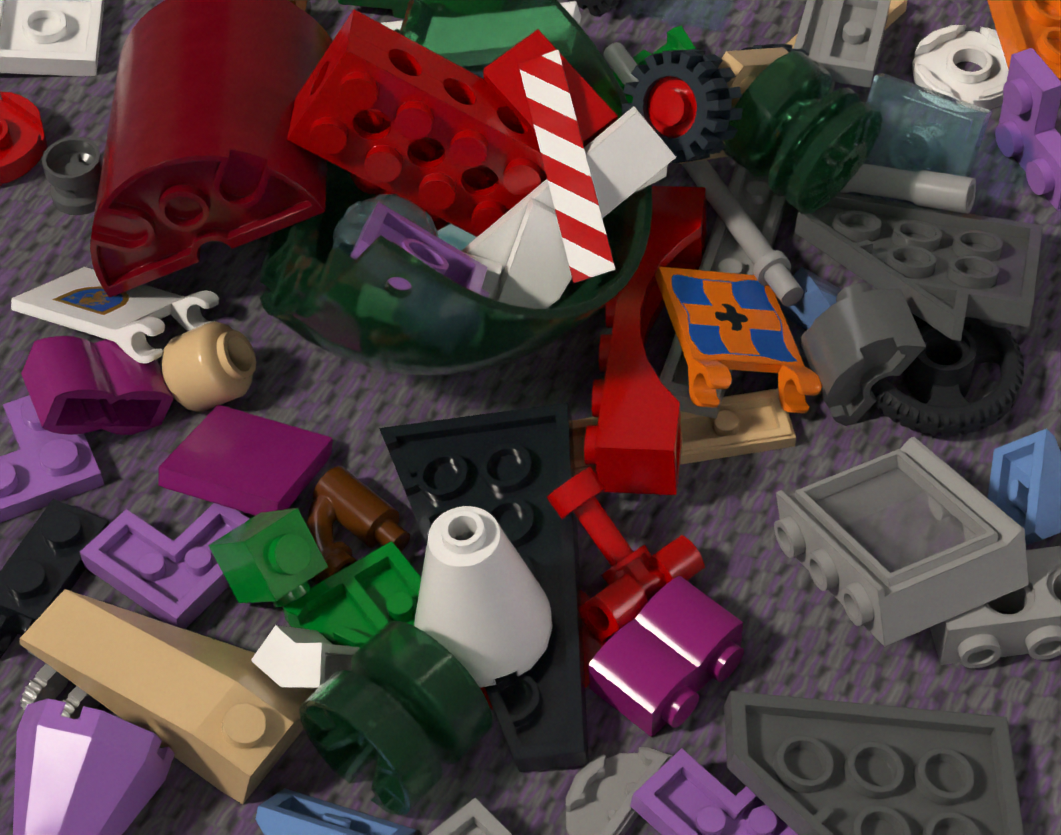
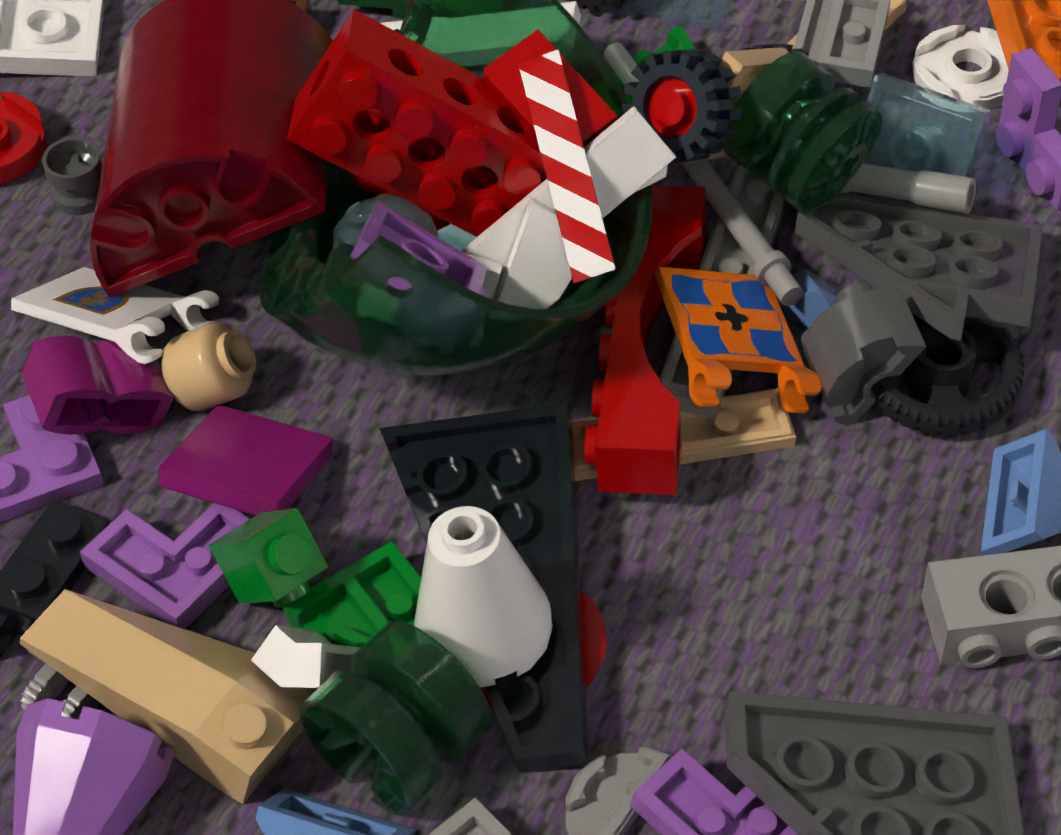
reddish brown plant [307,466,410,585] -> none
red bar [546,466,705,641] -> none
magenta brick [589,576,744,737] -> none
light grey window [774,437,1029,647] -> none

